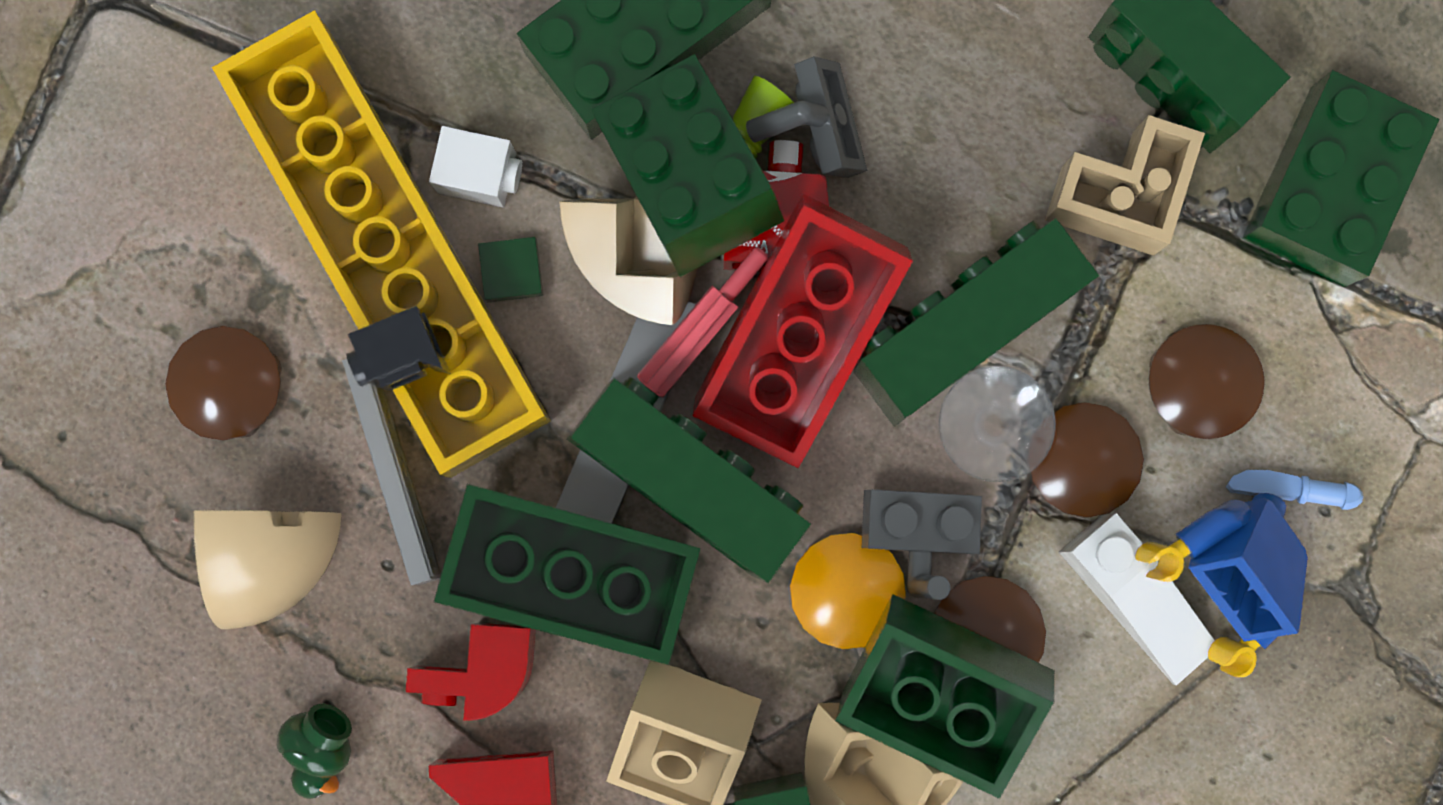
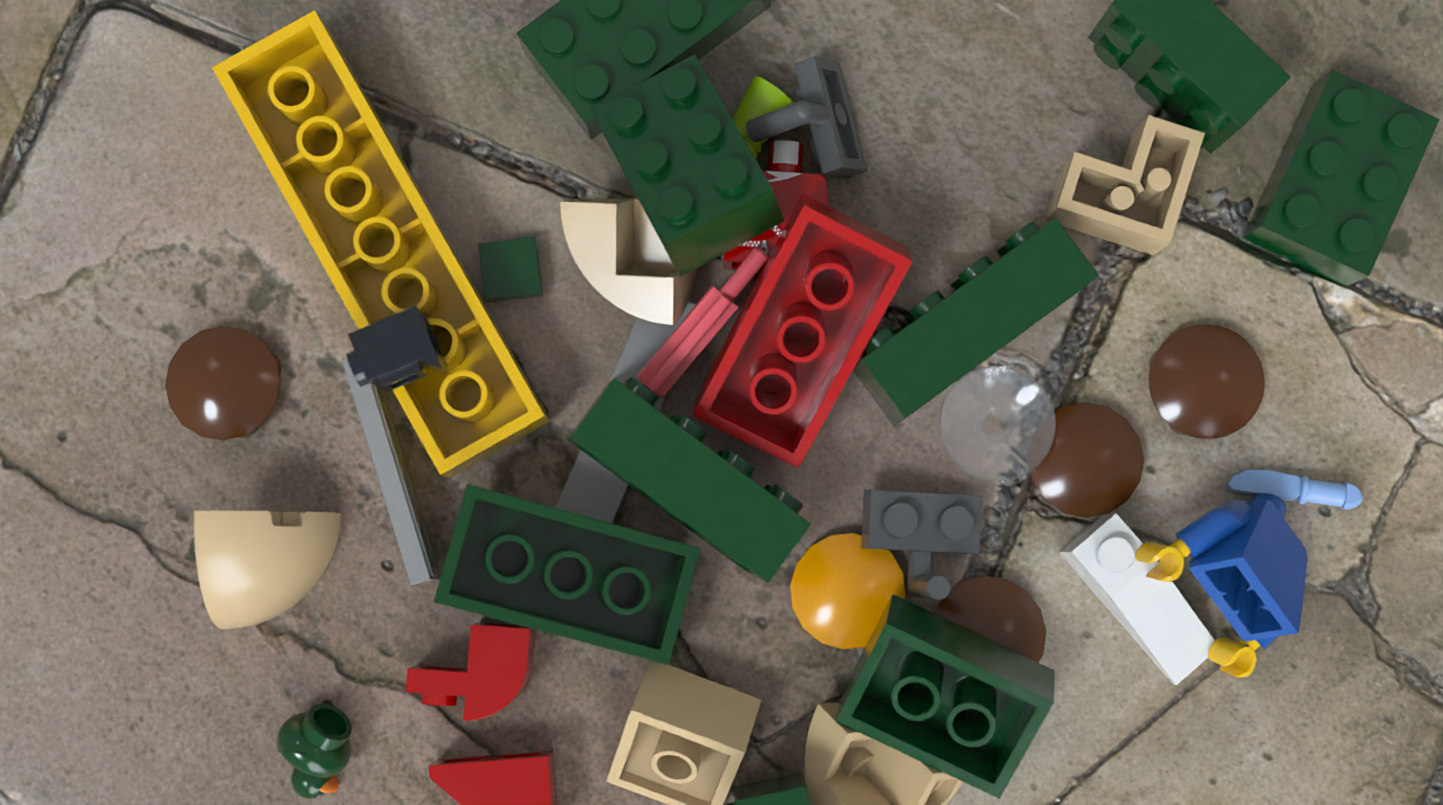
white brick [429,126,522,208] -> none

